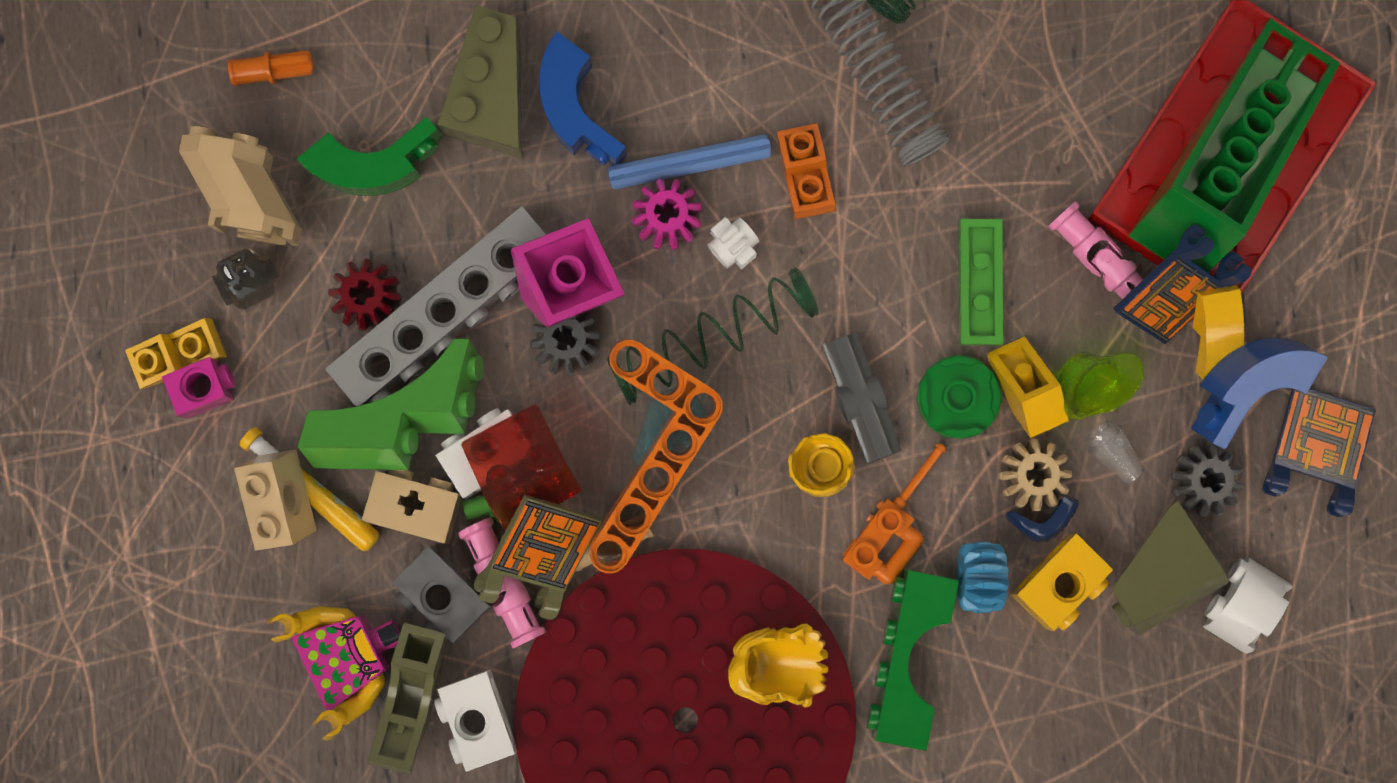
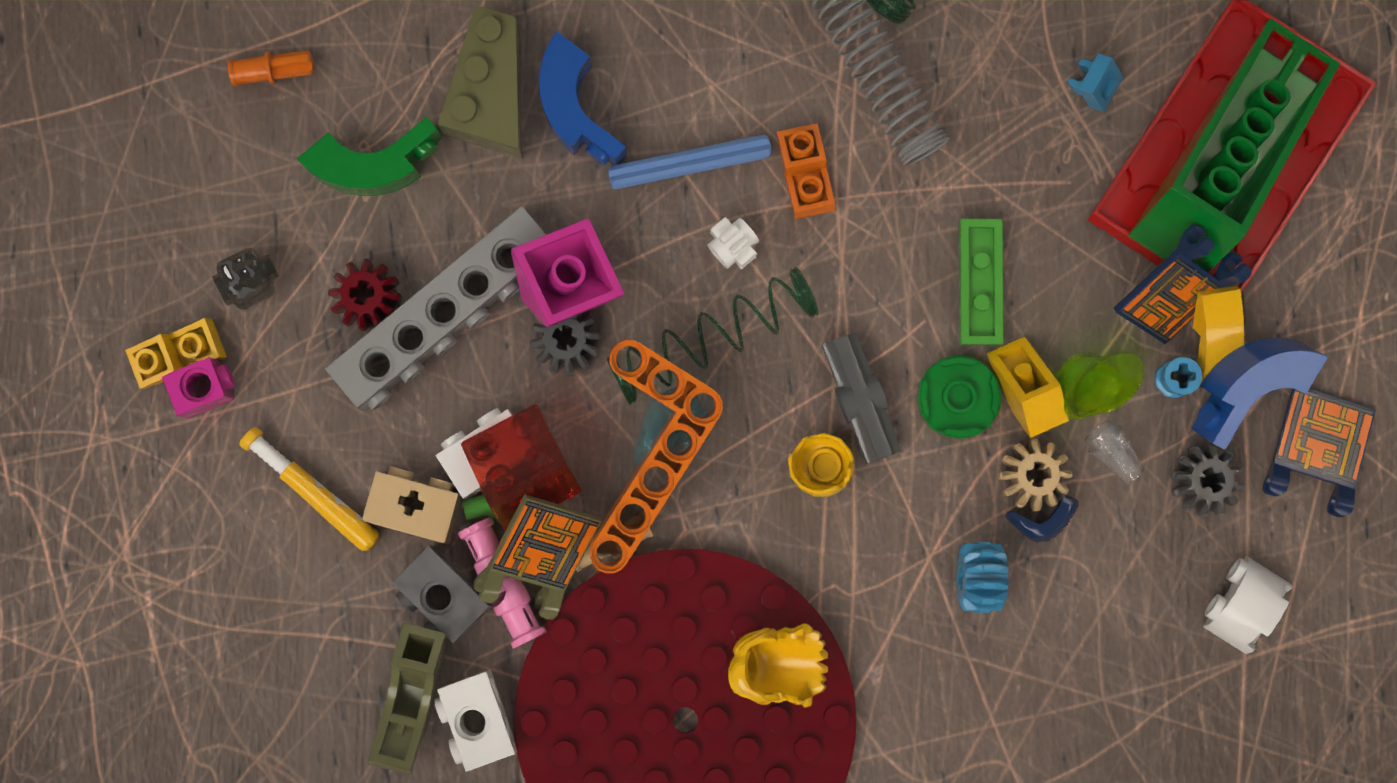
tan brick [179,126,302,246] -> none
tan brick [234,449,317,551] -> none
torso [267,606,400,741] -> none
bright green arch [298,339,484,470] -> none
dark pink gear [632,179,702,250] -> none
orange piece [841,443,946,585] -> none
green arch [866,570,959,751] -> none
yellow brick [1010,533,1113,631] -> none
bright pink piece [1048,201,1144,299] -> none
olive slope [1112,502,1229,635] -> none
none -> dark azure tile [1068,53,1123,112]
none -> dark azure bush [1154,357,1202,398]

